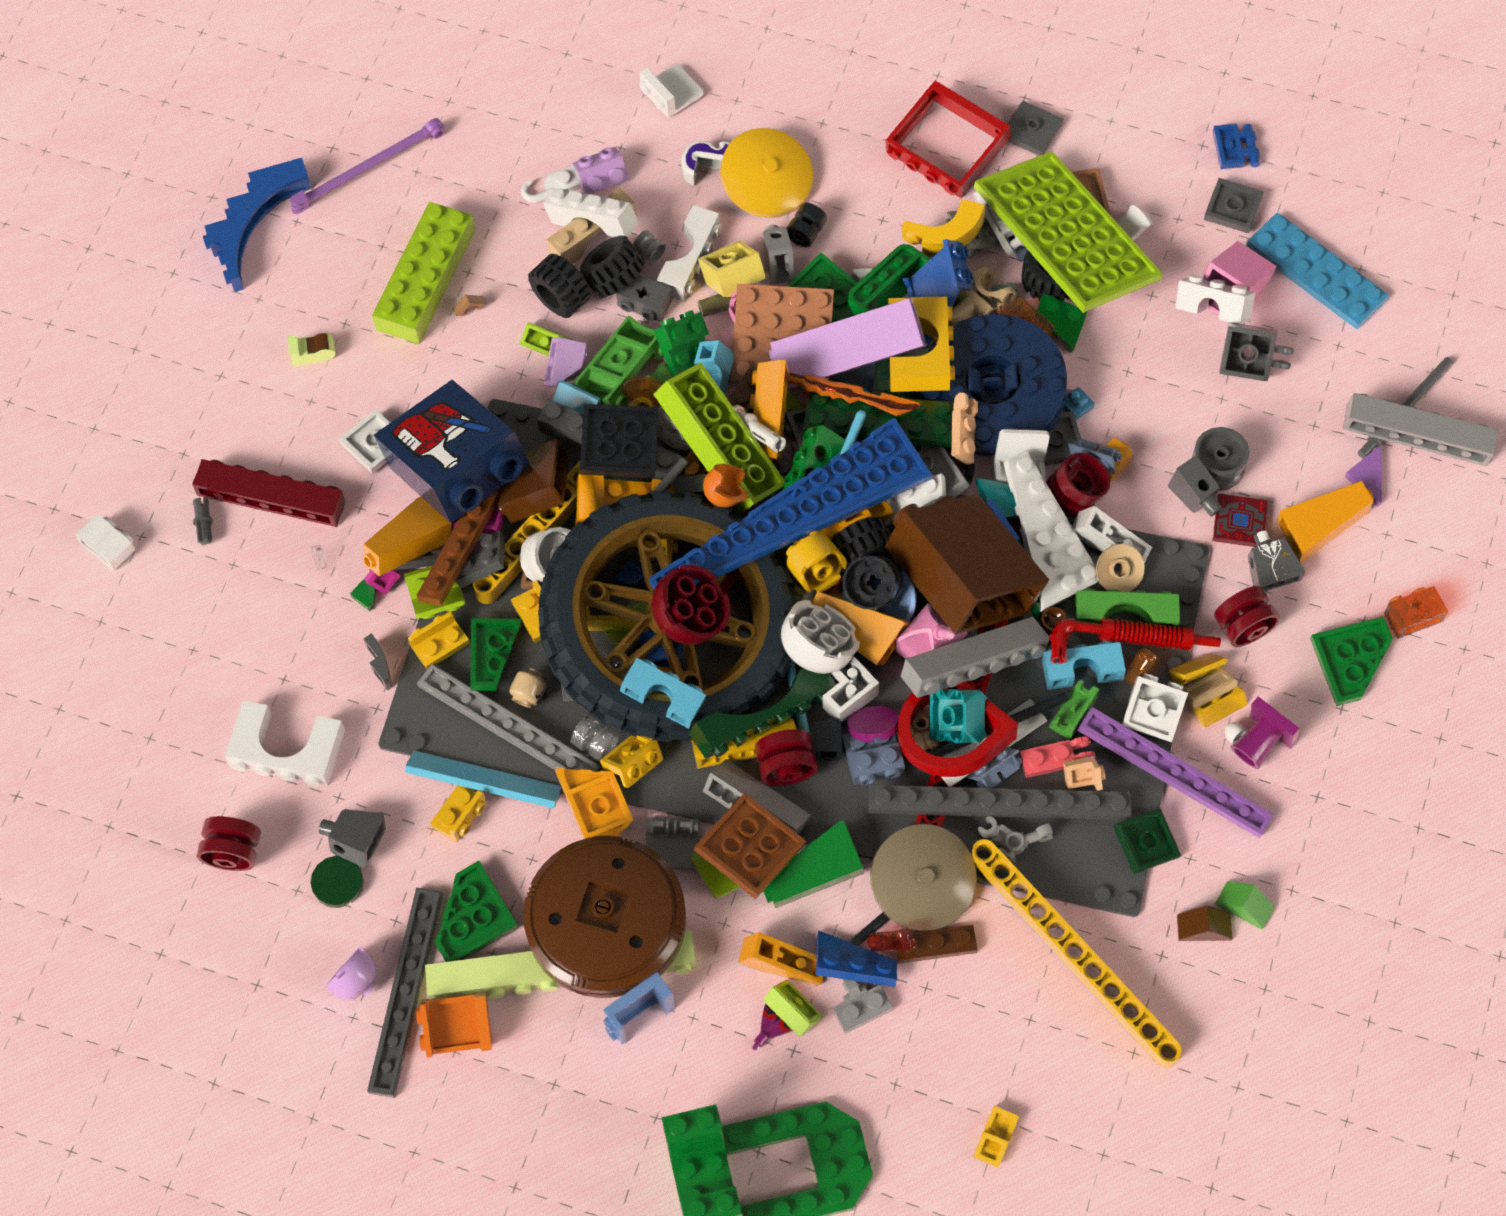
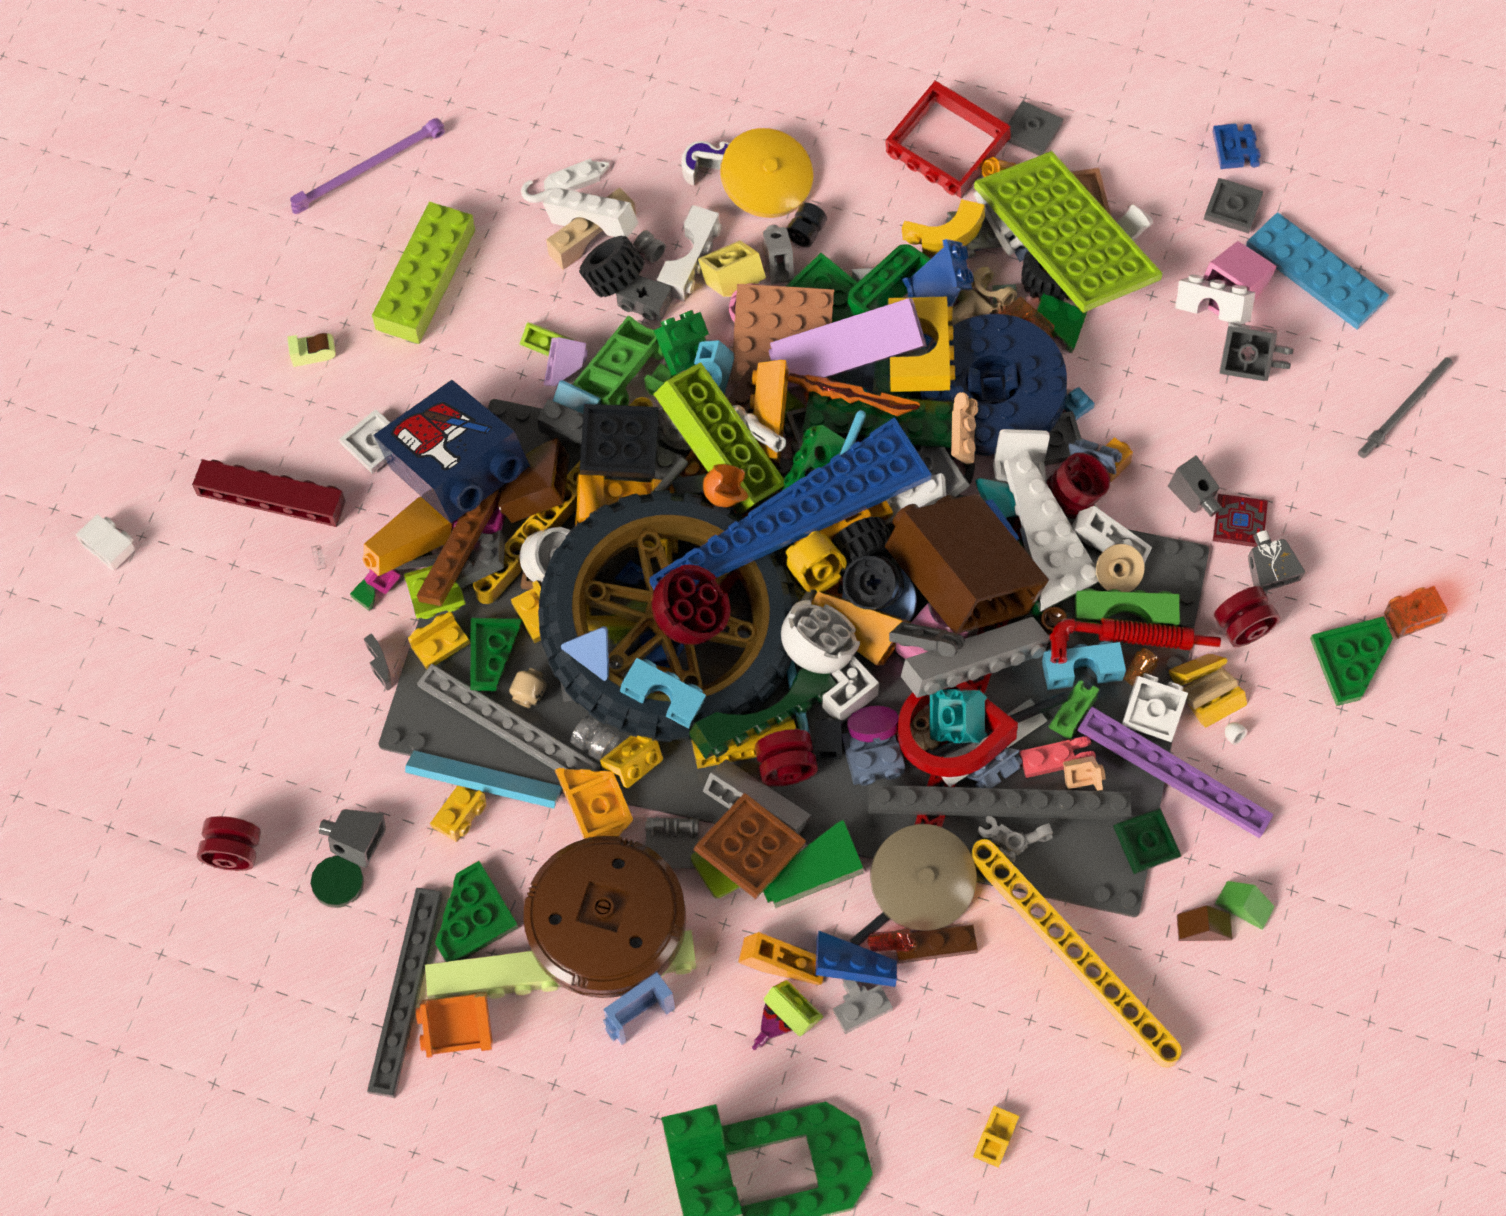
dark grey axle [193,497,213,546] -> none
blue arch [203,157,311,292] -> none
white arch [224,700,345,787] -> none
lavender cylinder [325,946,377,1000] -> none
medium nougat tile [453,294,487,316] -> none
black tyre [528,253,591,318] -> none
lavender bracket [572,147,629,194] -> none
clear orange dish [622,377,664,406] -> none
white bracket [639,64,703,118] -> none
olive cylinder [697,294,732,317] -> none
dark grey wheel [1192,427,1250,491] -> none
magenta plant [1230,696,1300,770] -> none
light orange slope [1277,481,1373,562] -> none
light grey brick [1343,393,1498,466] -> none
medium lavender tile [1345,446,1382,507] -> none
none -> medium blue piece [561,626,609,681]
none -> dark grey hinge [889,622,965,657]
none -> light orange cone [982,157,1016,177]

